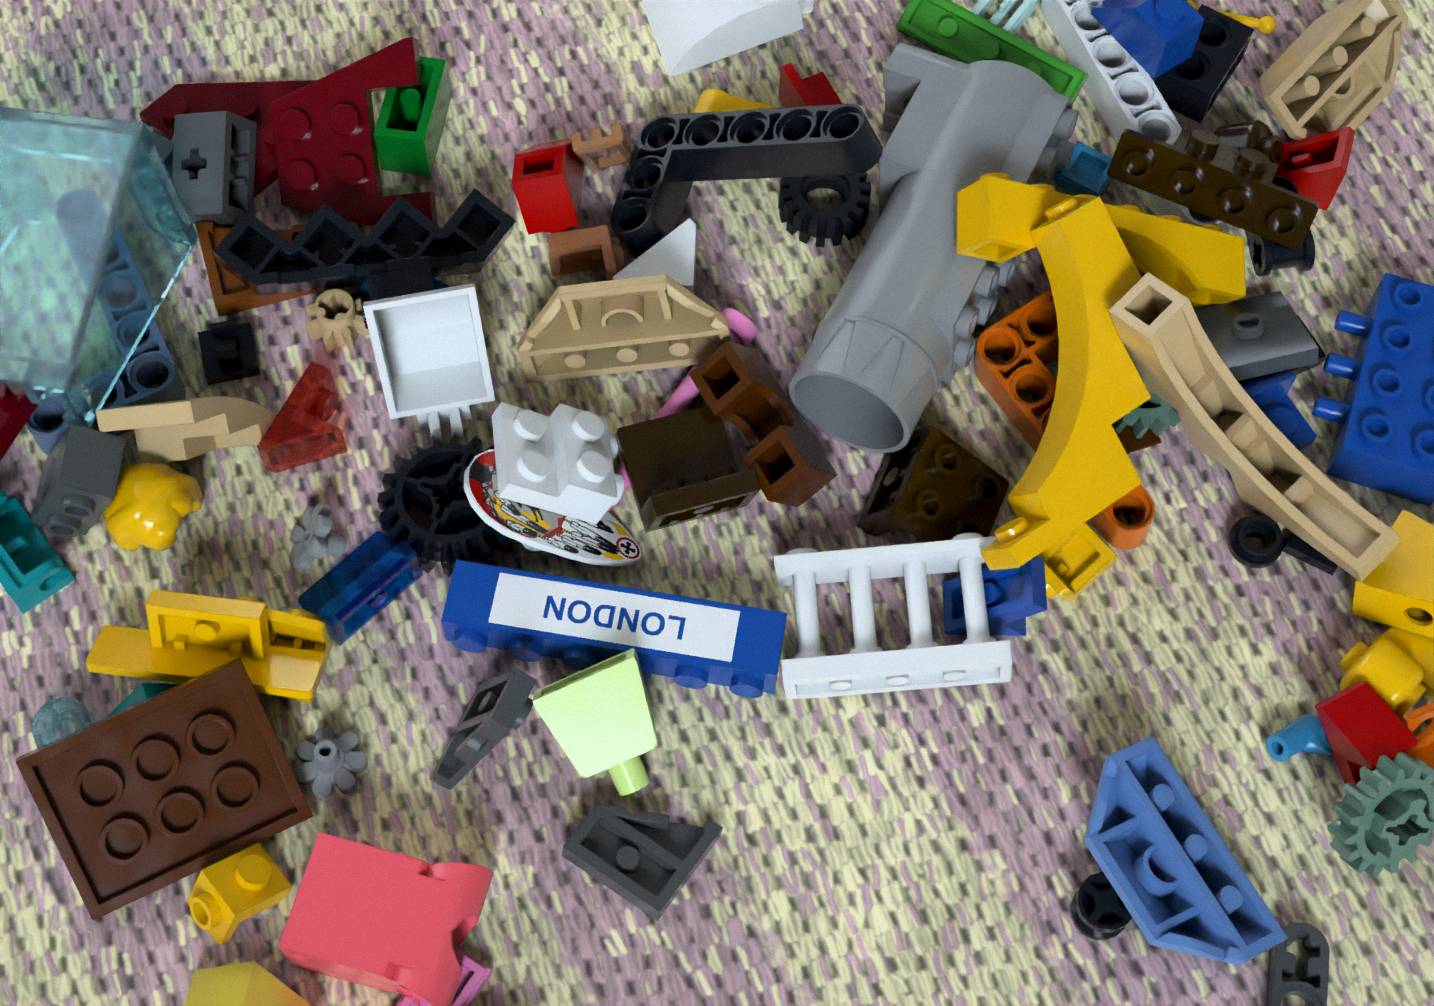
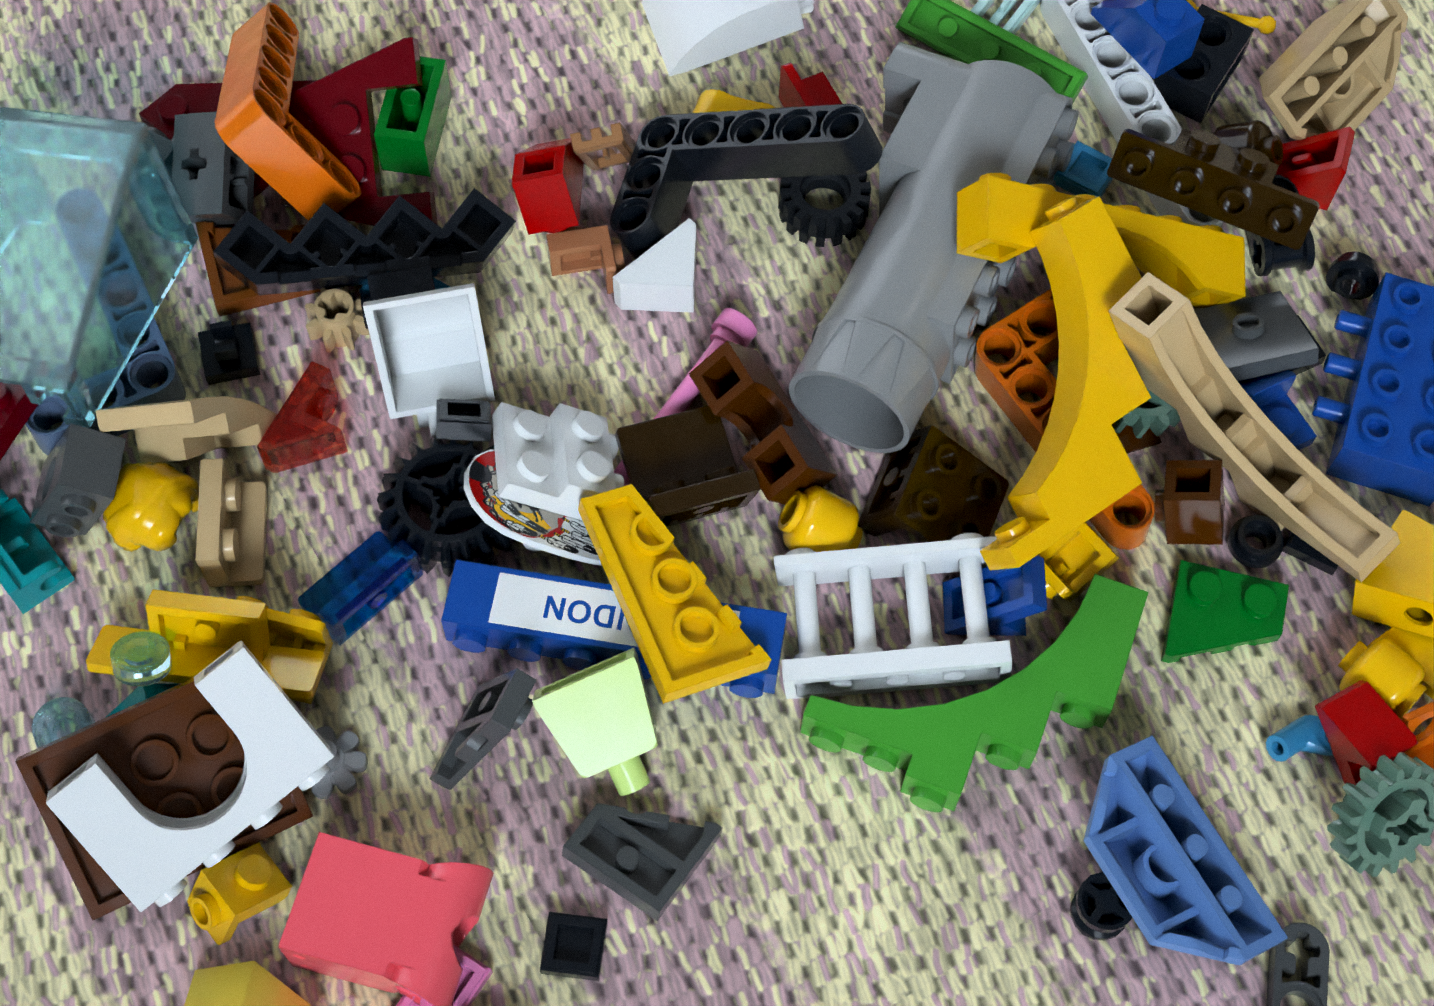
light grey plant [290,503,347,571] -> none
tan wedge [517,274,733,382] -> none
none -> white arch [46,640,334,912]
none -> clear light blue tile [110,631,172,686]
none -> tan bracket [196,458,268,587]
none -> orange beam [215,2,361,221]
none -> black tile [436,398,492,442]
none -> black tile [540,912,608,981]
none -> yellow wing [578,484,772,704]
none -> yellow head [778,485,863,552]
none -> bright green arch [800,574,1149,812]
none -> reddish brown brick [1155,460,1225,545]
none -> green wing [1161,560,1289,663]
none -> black plate [1326,251,1380,300]

